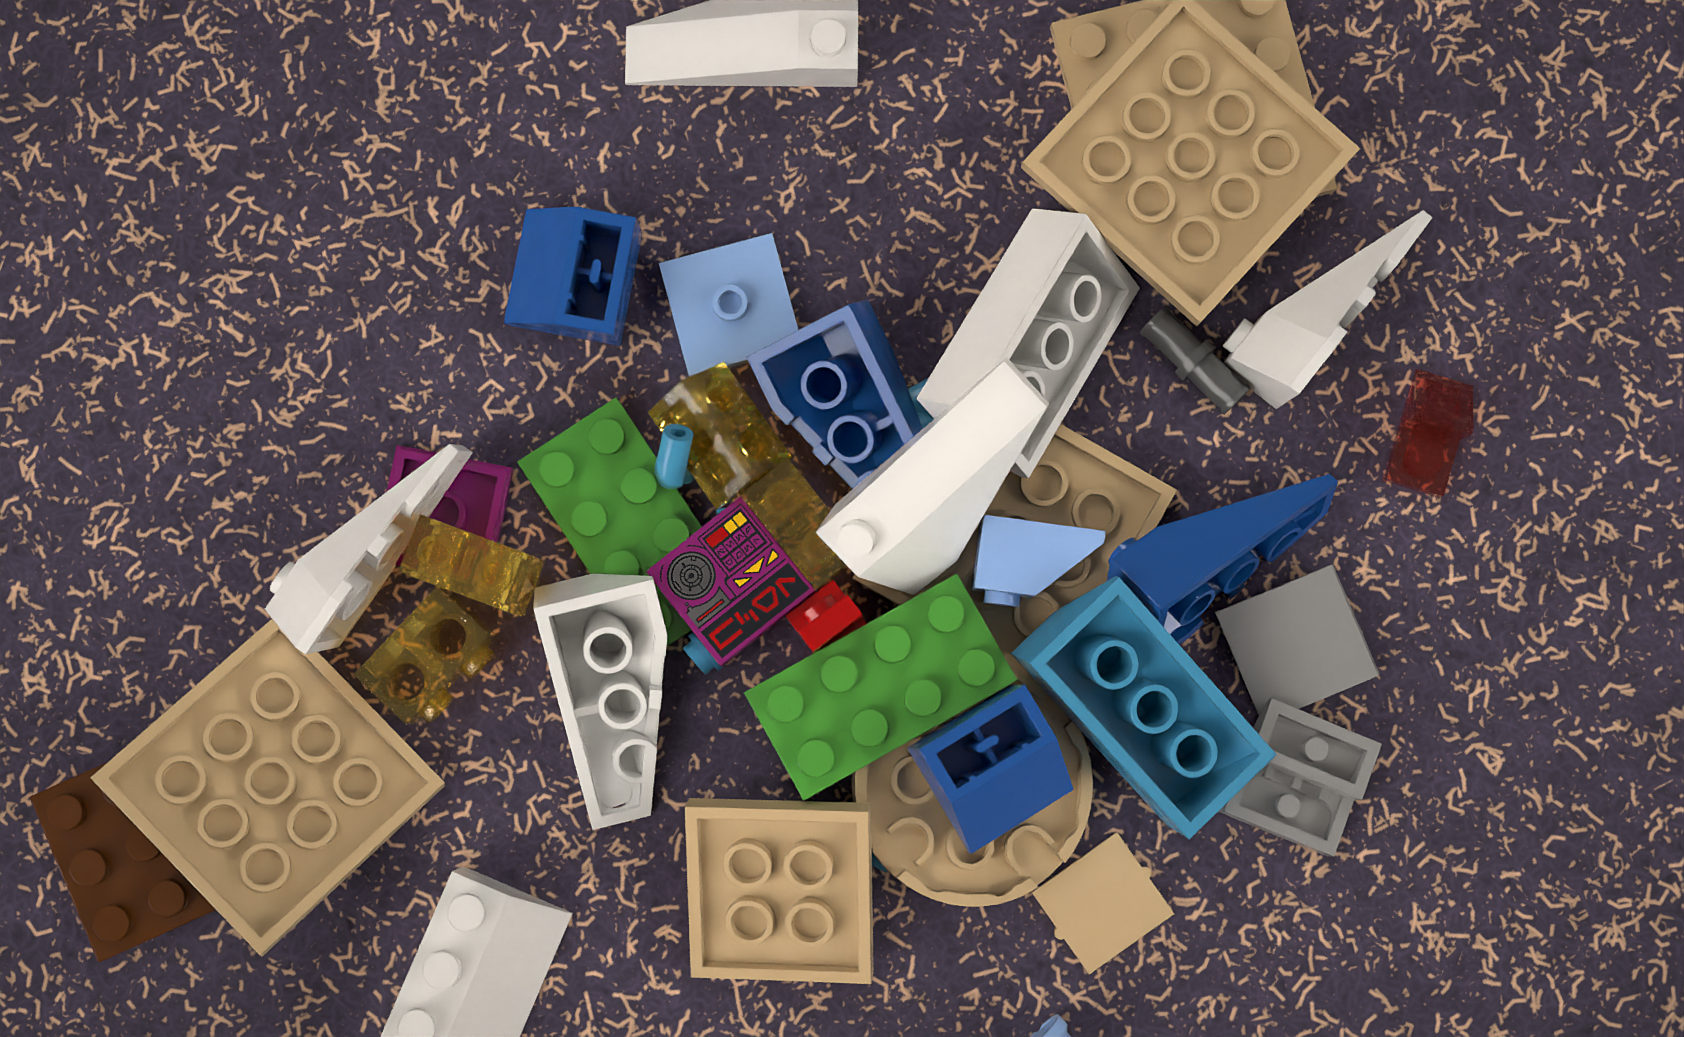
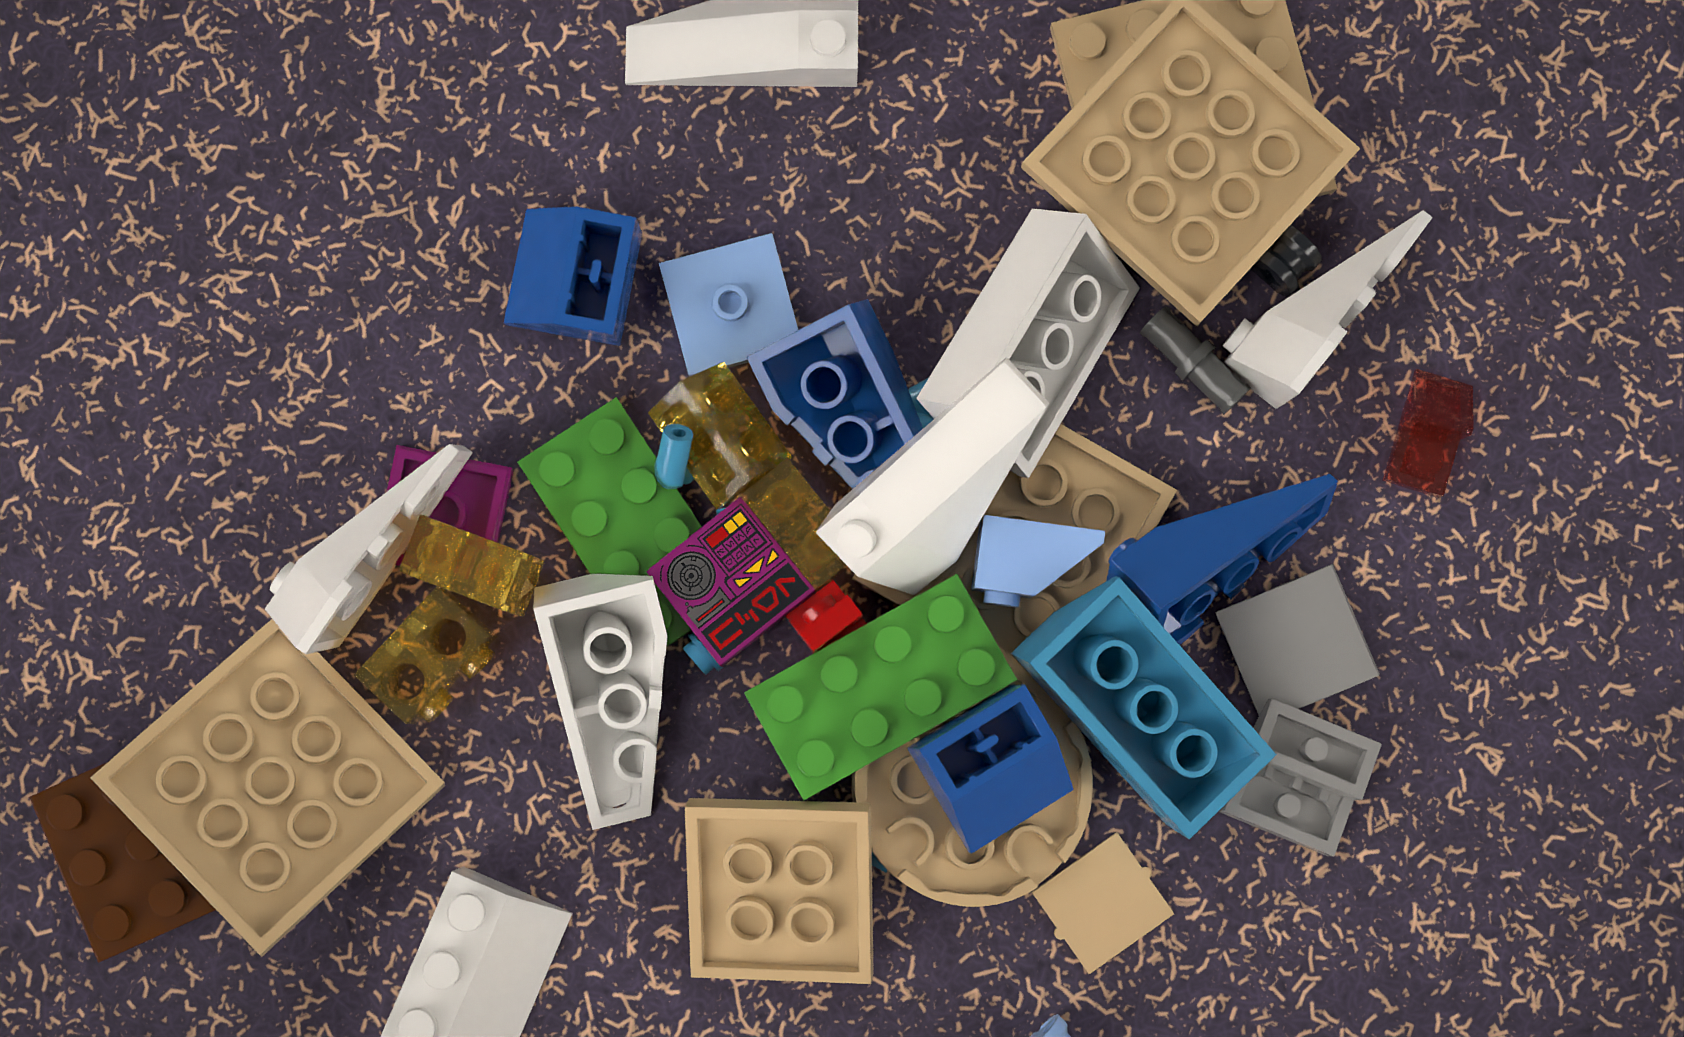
none -> black wheel [1250,225,1322,297]

